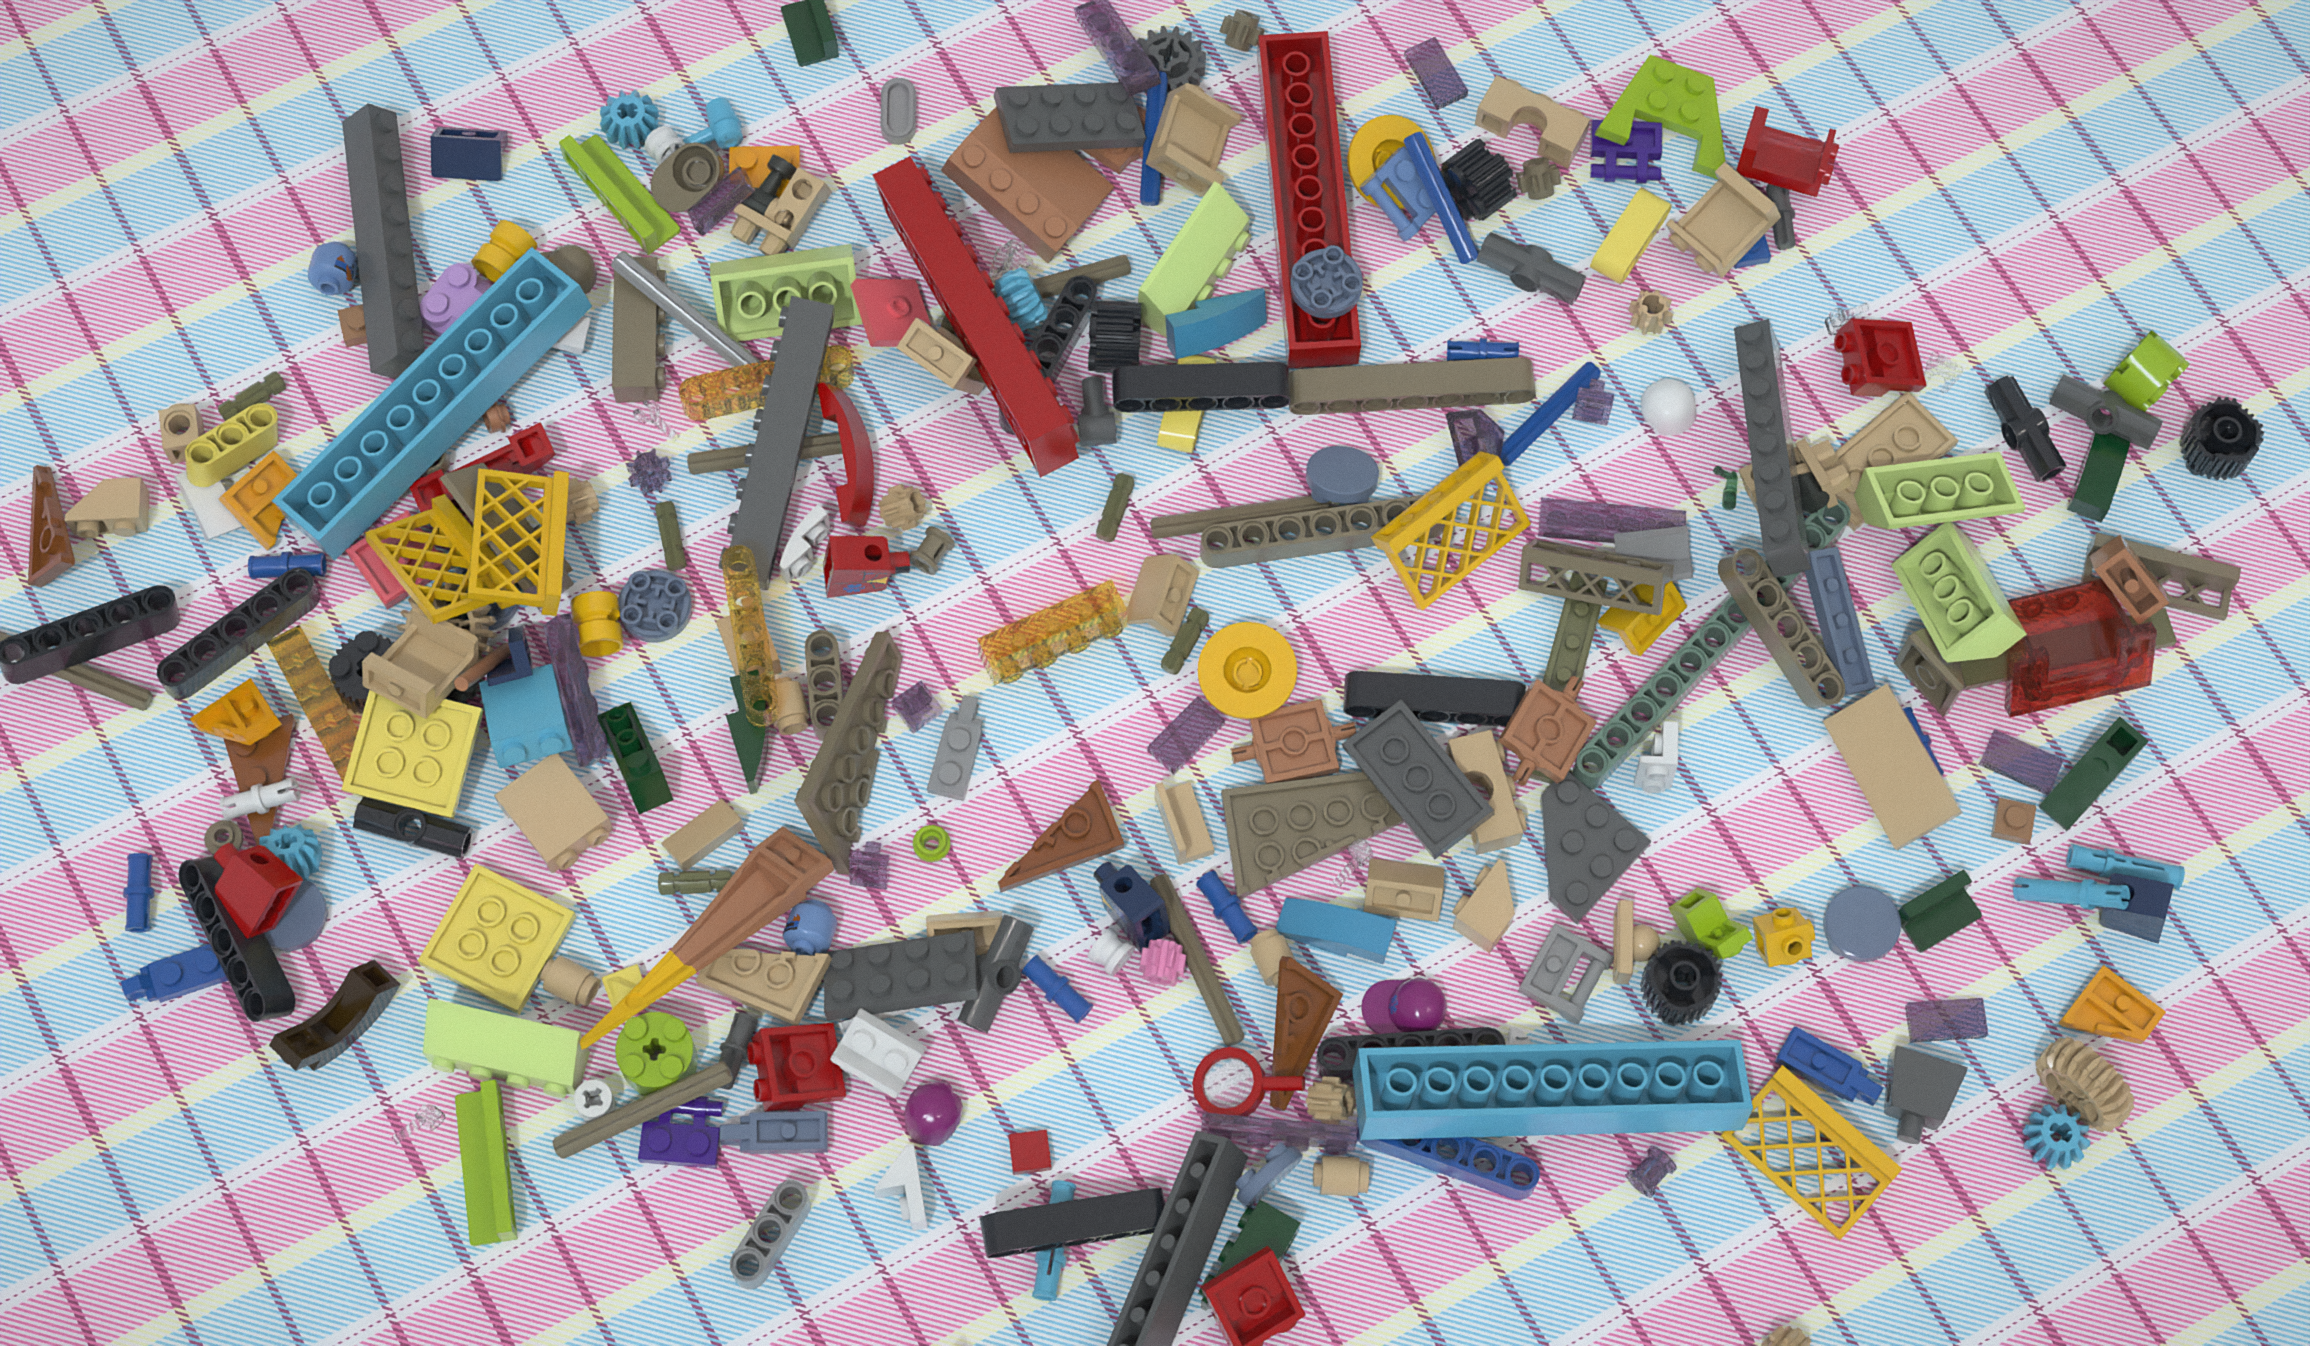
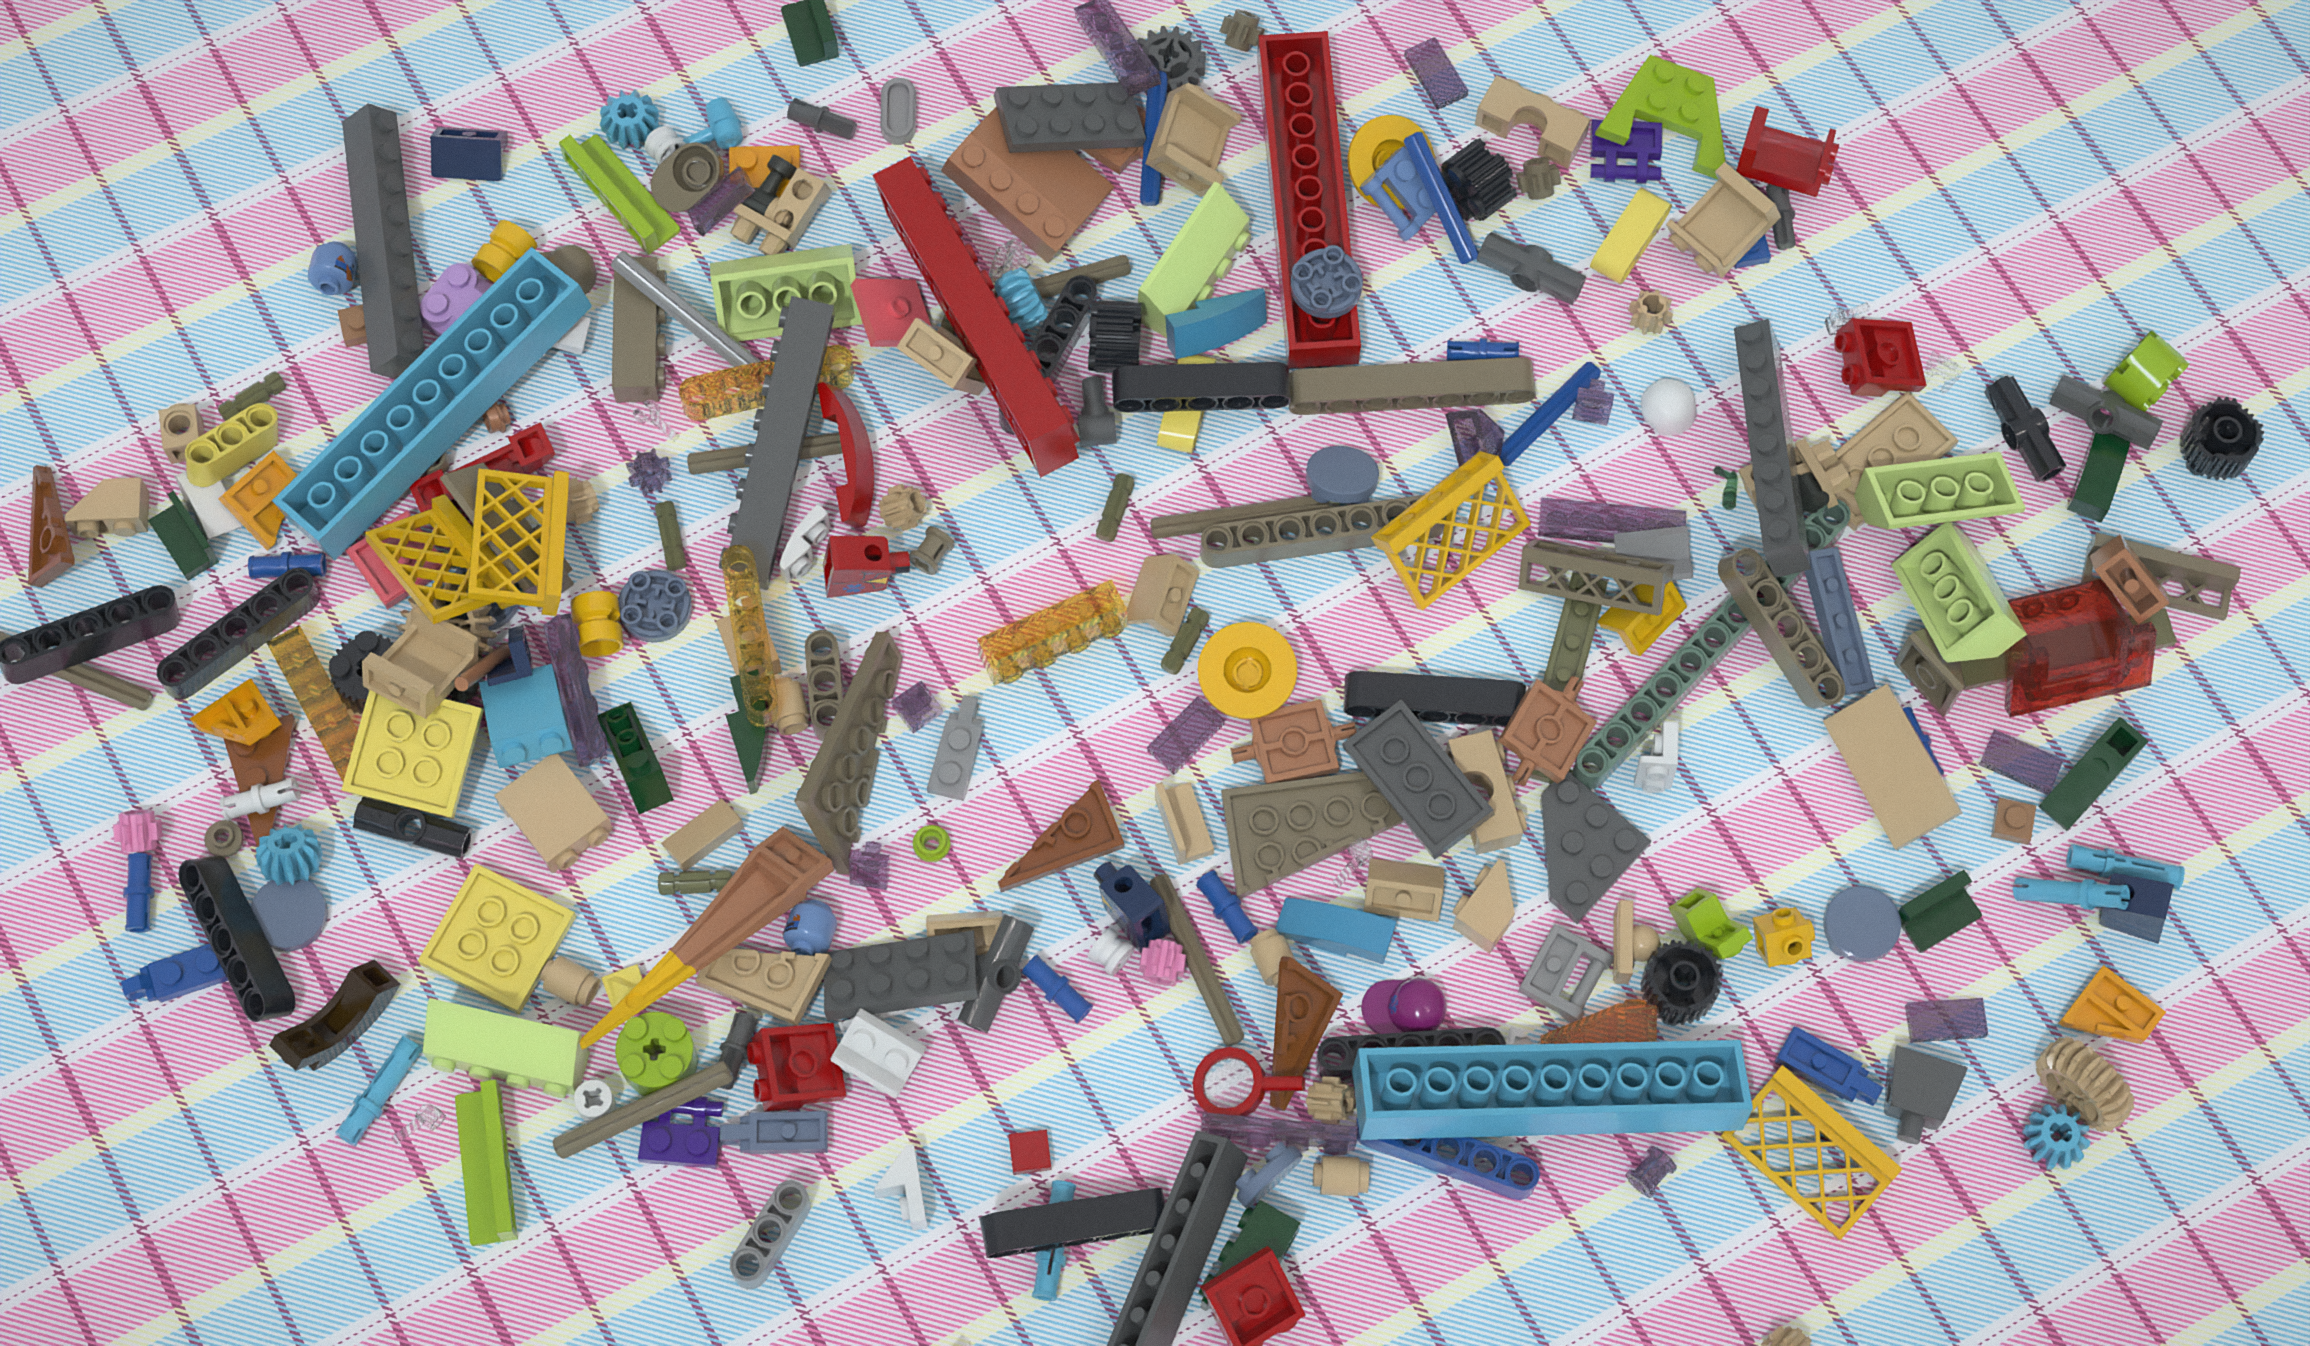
red torso [214,843,303,939] -> none
magenta hair [904,1080,963,1146] -> none
none -> bright pink gear [113,809,163,852]
none -> dark green panel [148,490,219,581]
none -> medium azure pin [335,1036,423,1146]
none -> dark grey axle [787,98,857,140]
none -> clear orange slope [1537,999,1657,1044]

